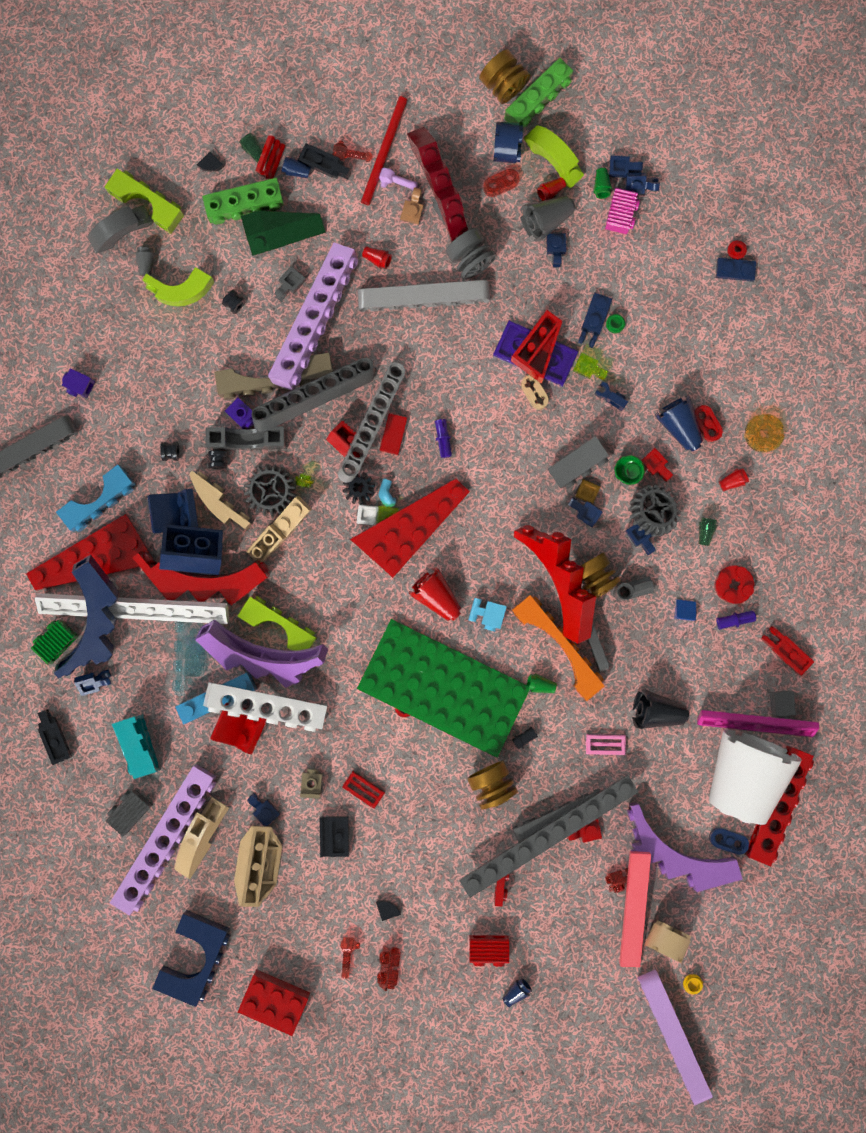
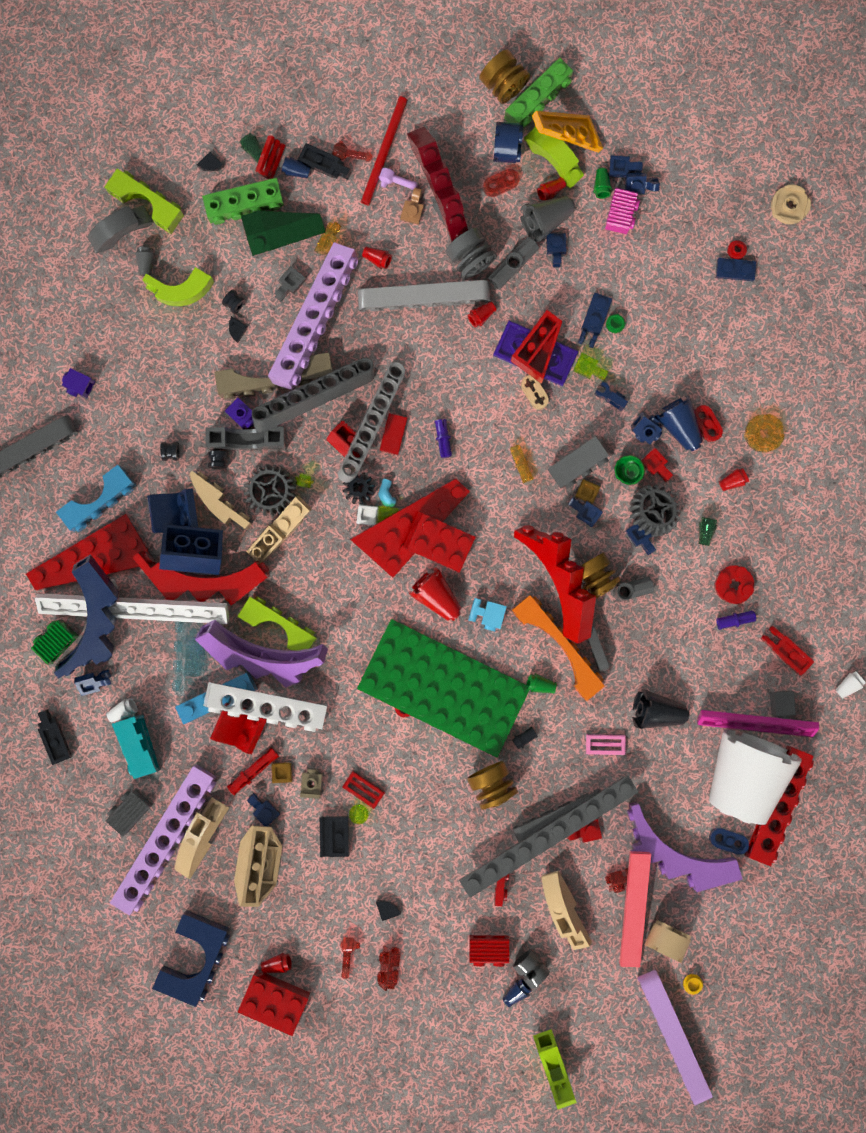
blue slope [674,599,696,621] -> none
none -> white cone [106,698,138,723]
none -> red pin [227,747,279,796]
none -> black tile [229,316,248,343]
none -> red cone [261,953,292,974]
none -> pearl gold tile [271,762,292,783]
none -> clear yellow plate [314,222,341,255]
none -> clear neon green plate [349,804,369,824]
none -> red brick [403,512,475,573]
none -> red cone [467,301,497,328]
none -> dark grey piece [488,237,539,290]
none -> clear yellow axle [510,445,534,484]
none -> dark grey wheel [512,949,550,989]
none -> light orange wing [532,111,603,153]
none -> lime arch [533,1029,577,1109]
none -> tan slope [542,871,592,950]
none -> dark blue brick [631,411,662,444]
none -> tan plate [771,185,811,224]
none -> white cone [835,671,866,699]

